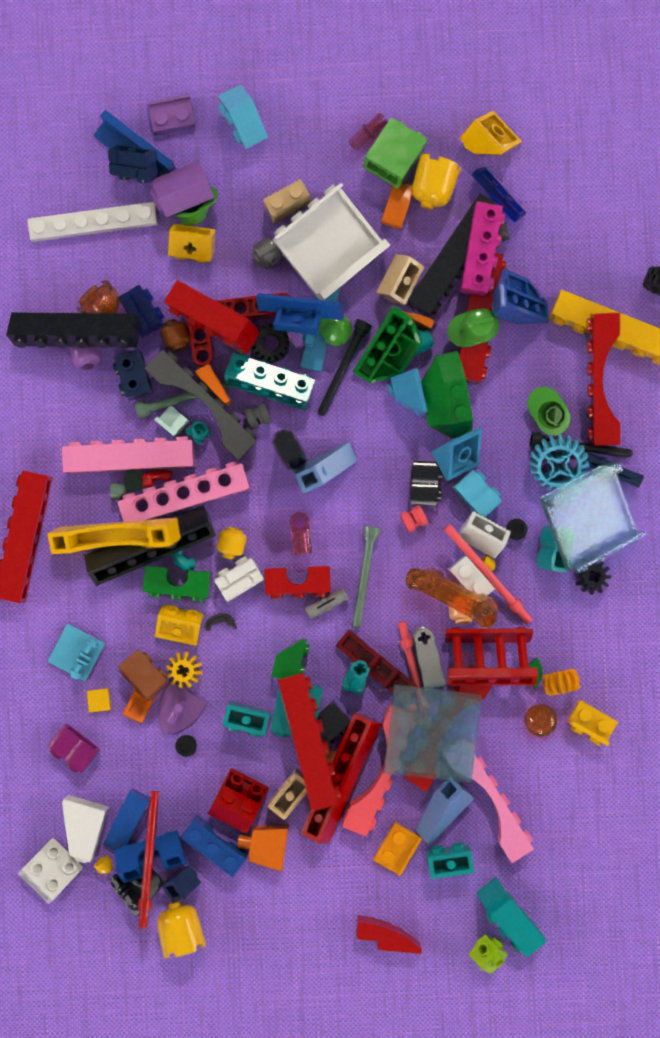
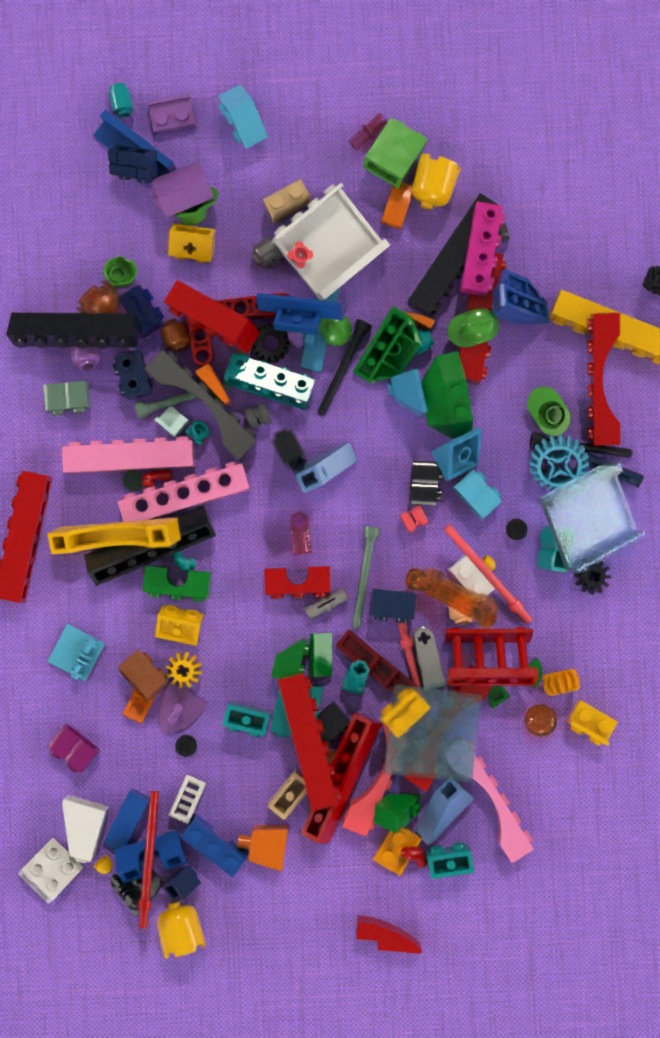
white plate [27,202,158,242] -> none
yellow tile [87,688,112,713] -> none
sand green hinge [110,483,126,500] -> none
clear smoke piece [204,613,237,631] -> none
red slope [208,768,269,834] -> none
white brick [214,556,265,602] -> none
yellow head [217,526,247,560] -> none
tan brick [376,254,424,305] -> none
yellow slope [459,111,522,155] -> none
white brick [459,511,511,558] -> none
lime brick [468,934,508,974] -> none
clear blue tile [472,167,526,223] -> none
teal wedge [476,876,547,958] -> none
none -> sand green brick [43,381,91,416]
none -> bright green hair [103,256,138,289]
none -> teal brick [108,83,134,118]
none -> white slope [169,775,206,824]
none -> coral plate [287,242,313,268]
none -> green tile [310,632,332,677]
none -> dark blue brick [370,589,417,623]
none -> green slope [374,793,421,833]
none -> yellow bracket [379,687,431,738]
none -> red arm [401,846,428,868]
none -> green tile [488,686,510,709]

